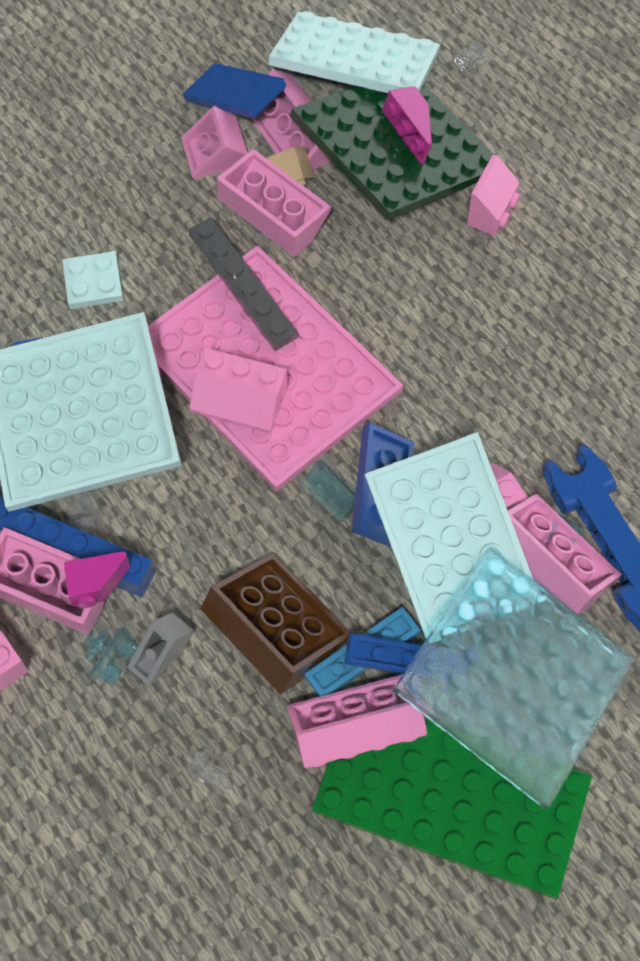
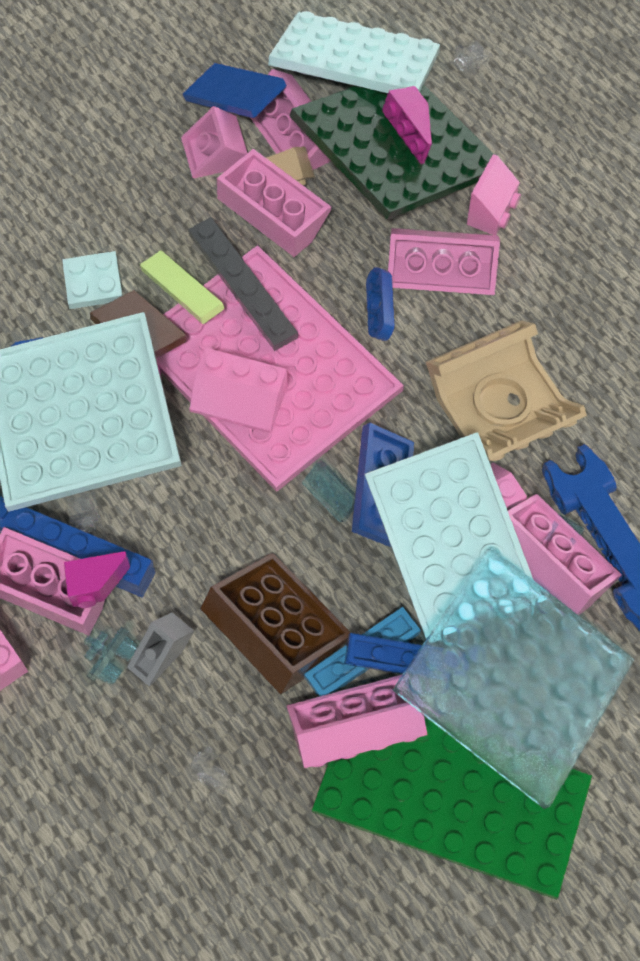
none -> reddish brown tile [90,290,186,358]
none -> yellowish green tile [140,250,225,324]
none -> blue beam [366,267,394,341]
none -> bright pink slope [388,228,500,295]
none -> tan panel [426,320,587,461]

